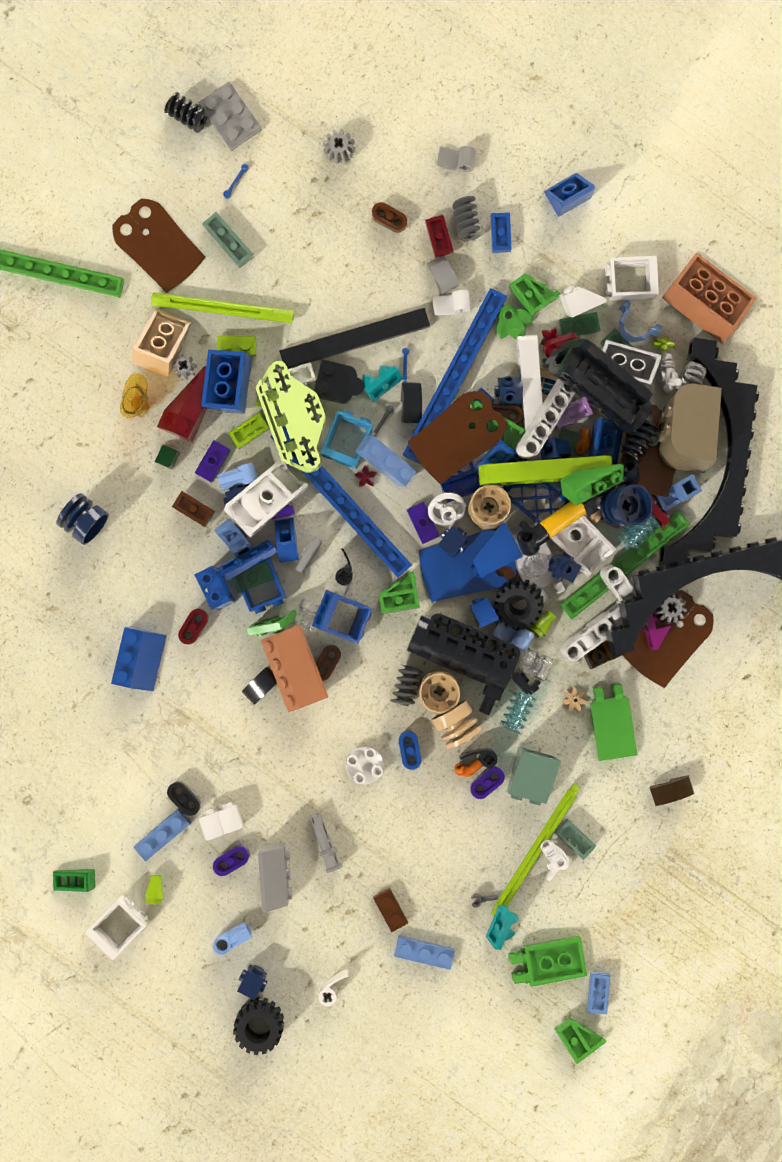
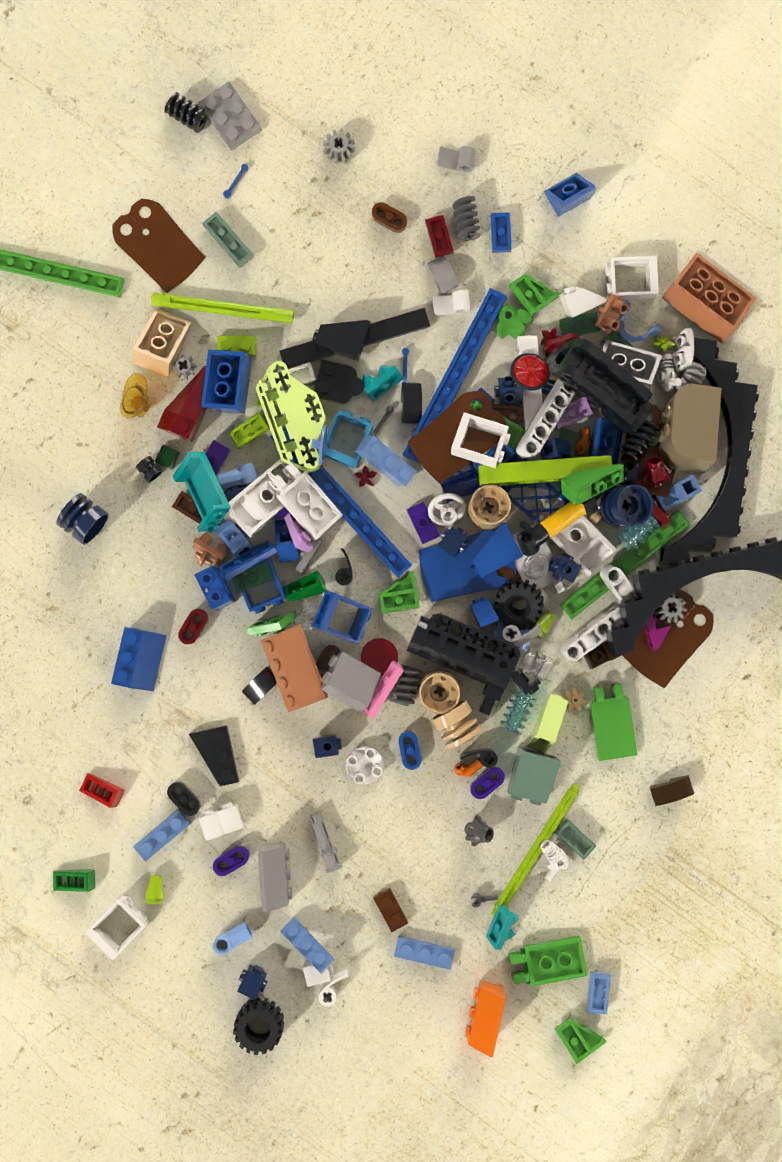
none -> red slope [79,773,125,808]
none -> black wheel [136,456,163,483]
none -> teal panel [173,452,231,532]
none -> black wing [189,725,239,786]
none -> nougat hips [192,533,228,566]
none -> white tile [269,463,343,541]
none -> medium blue plate [280,917,335,974]
none -> lavender plate [284,513,313,552]
none -> green slope [284,570,327,602]
none -> white brick [303,961,334,987]
none -> medium blue piece [311,425,328,464]
none -> black slope [312,320,371,362]
none -> dark blue brick [313,734,342,758]
none -> light grey brick [321,651,381,711]
none -> dark red tile [361,638,398,676]
none -> bright pink tile [364,660,404,718]
none -> white window [451,412,511,468]
none -> dark grey rock [464,816,494,847]
none -> orange slope [464,981,506,1057]
none -> light grey panel [503,623,542,647]
none -> red wheel [510,353,550,391]
none -> yellowish green slope [527,694,568,753]
none -> nougat hips [595,294,629,334]
none -> dark red rock [641,456,672,487]
none -> white slope [672,328,694,372]

